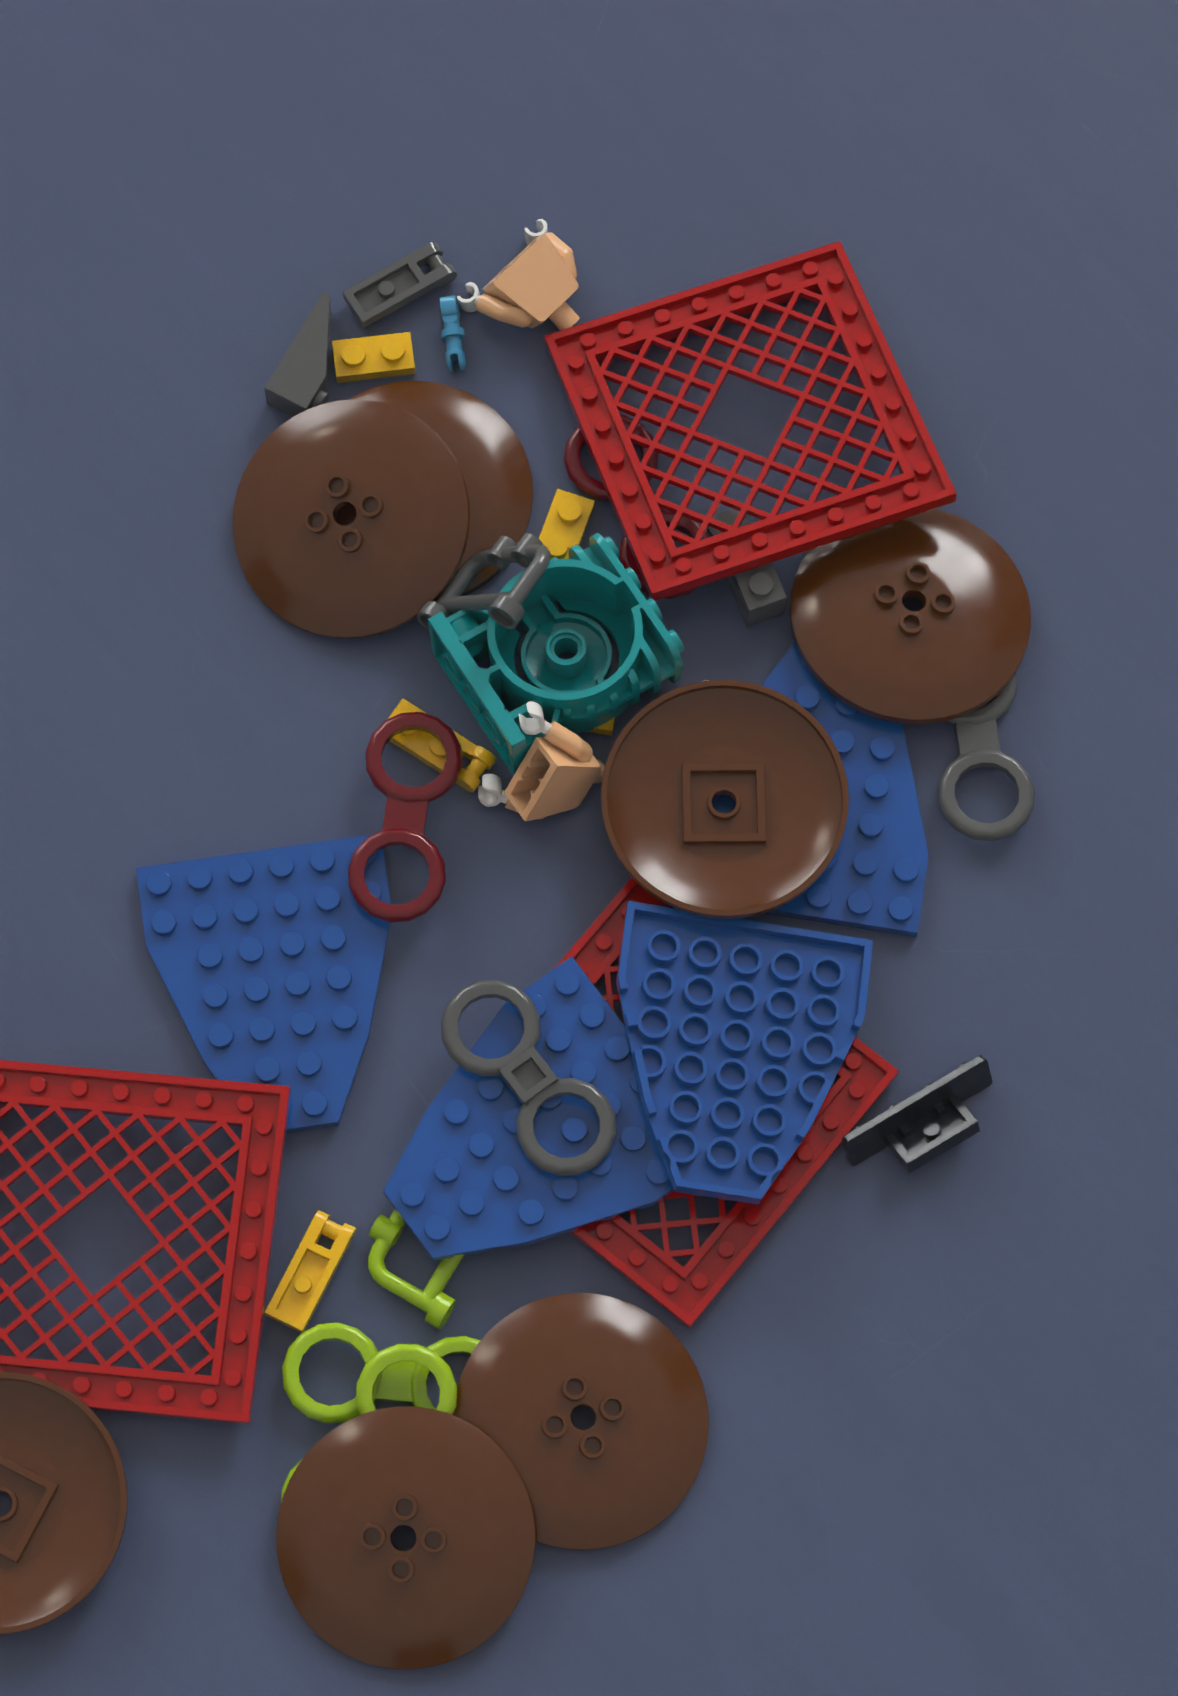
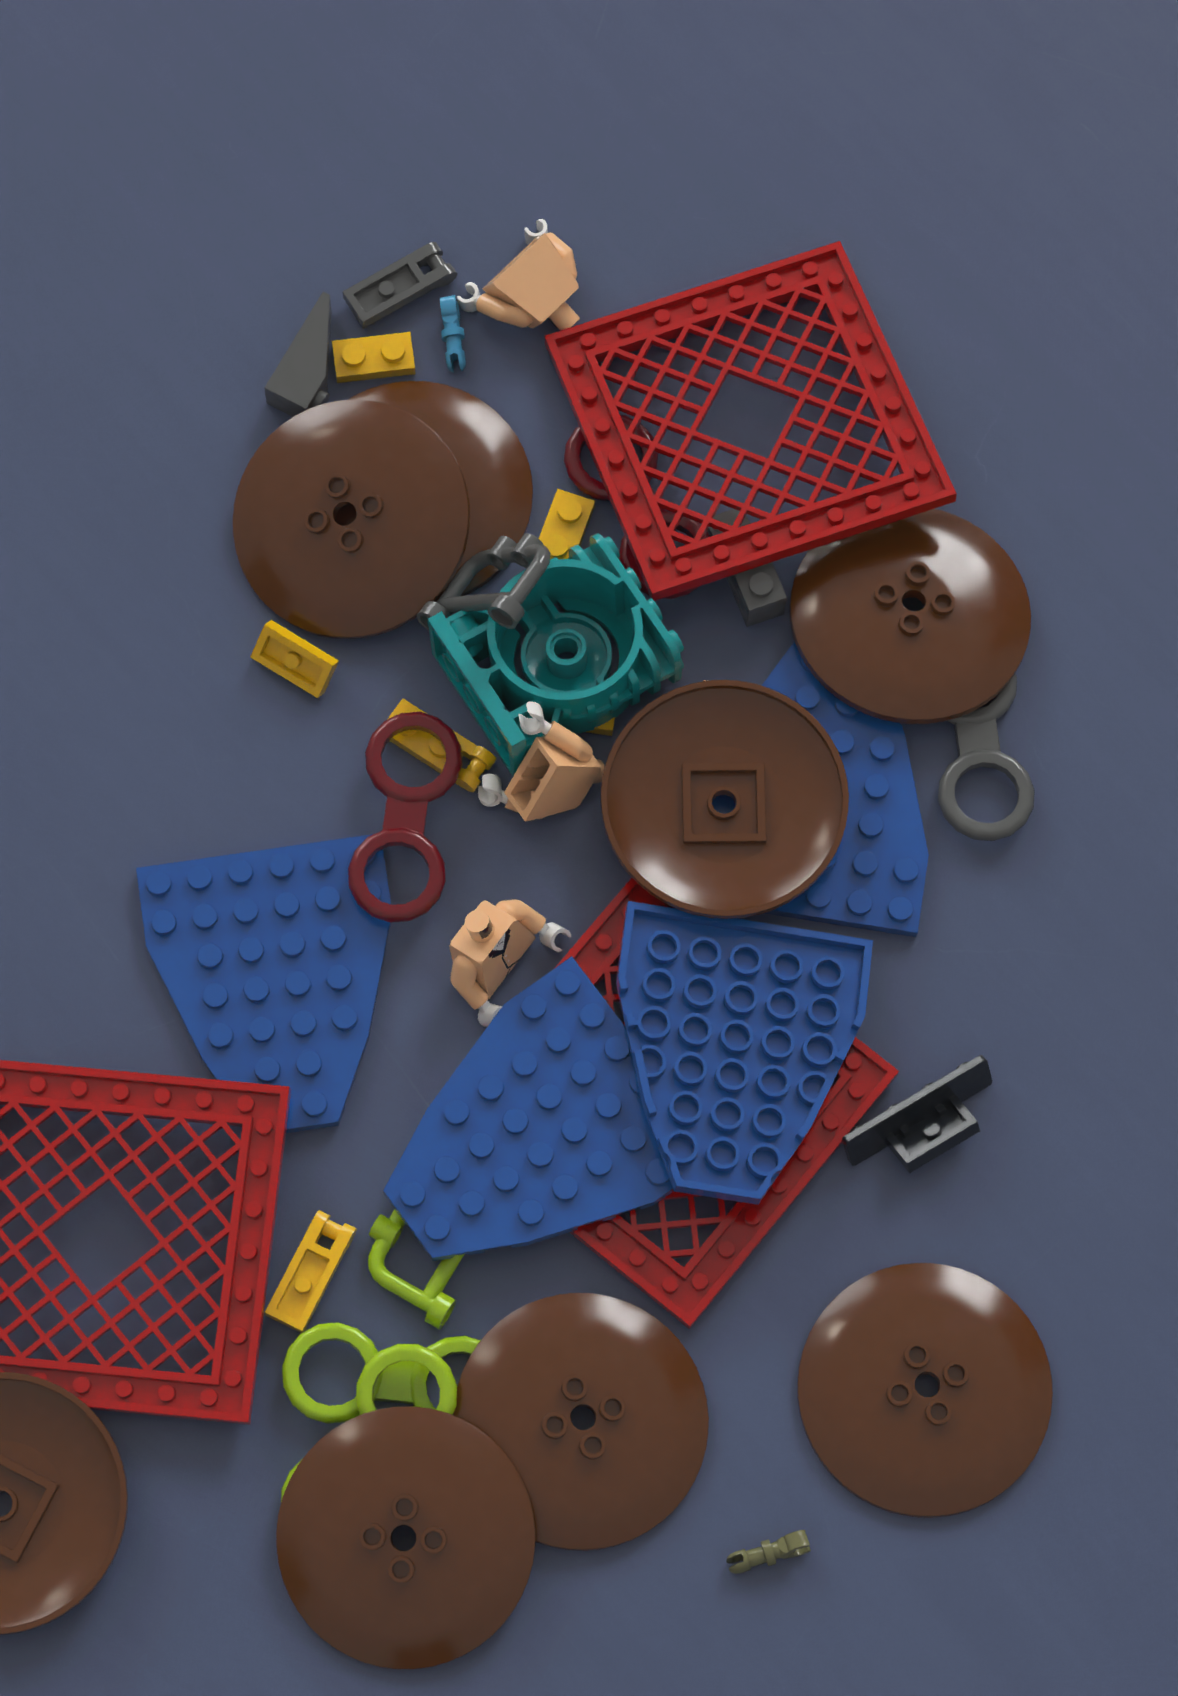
dark grey bar [441,980,617,1176] -> none
none -> yellow plate [250,620,339,698]
none -> light nougat torso [449,899,571,1027]
none -> olive piece [726,1530,811,1574]
none -> reddish brown dish [797,1263,1053,1518]

